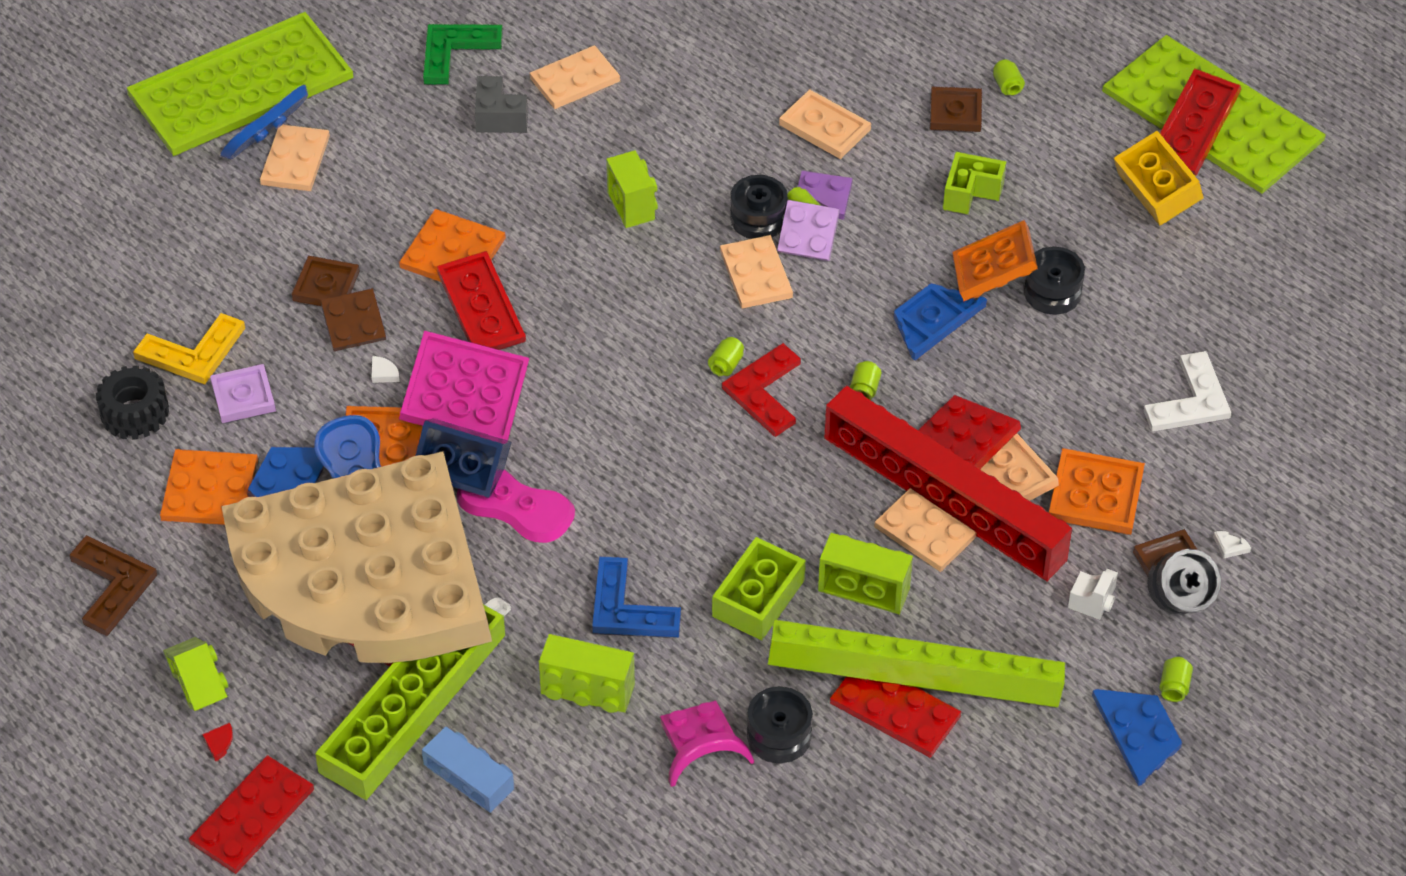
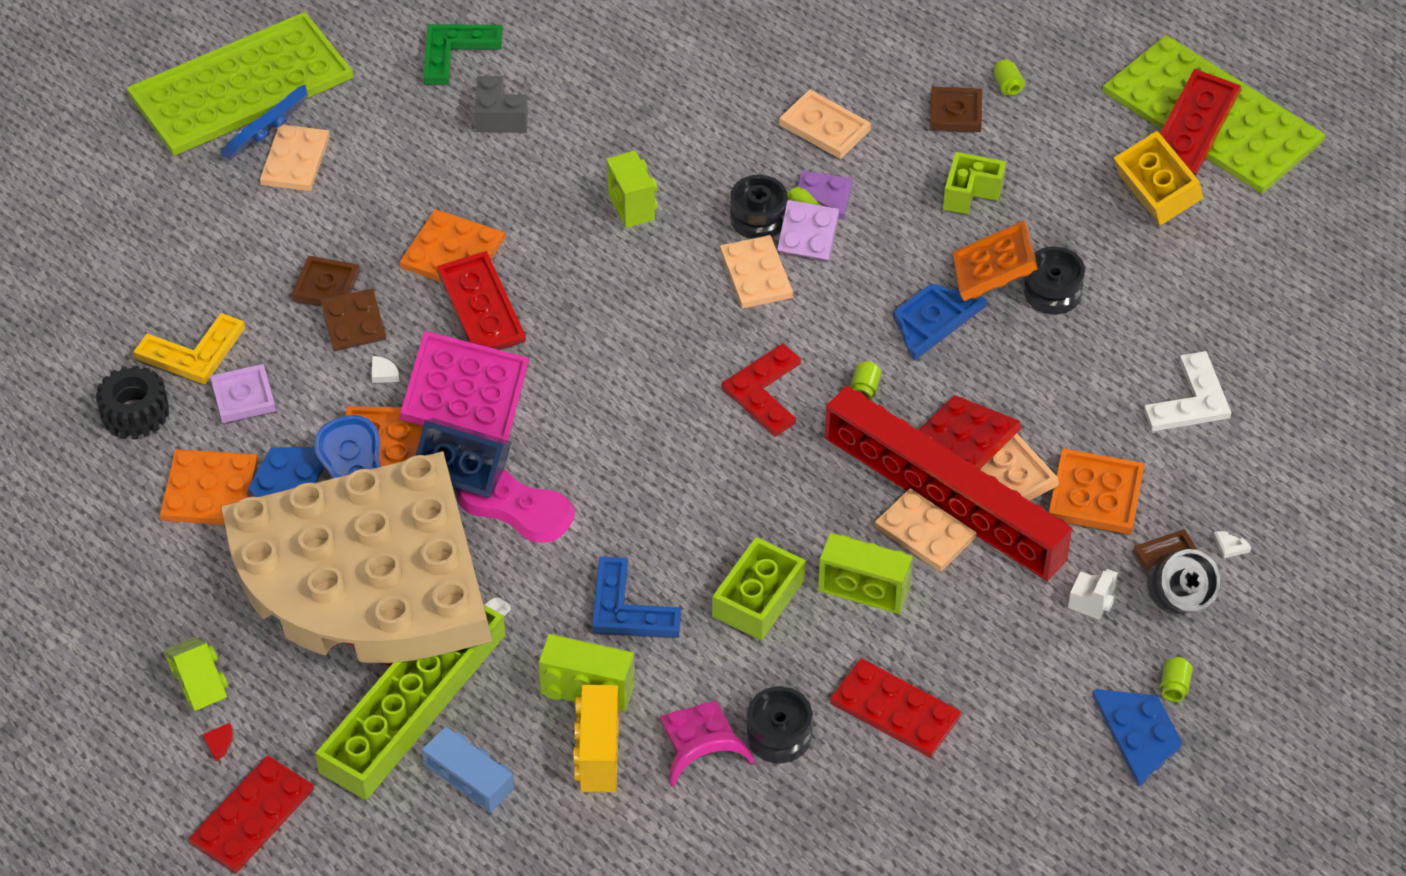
reddish brown plate [70,535,157,636] -> none
light nougat plate [530,45,620,109] -> none
lime brick [708,337,744,377] -> none
lime brick [768,620,1065,707] -> none
none -> yellow brick [573,685,619,792]

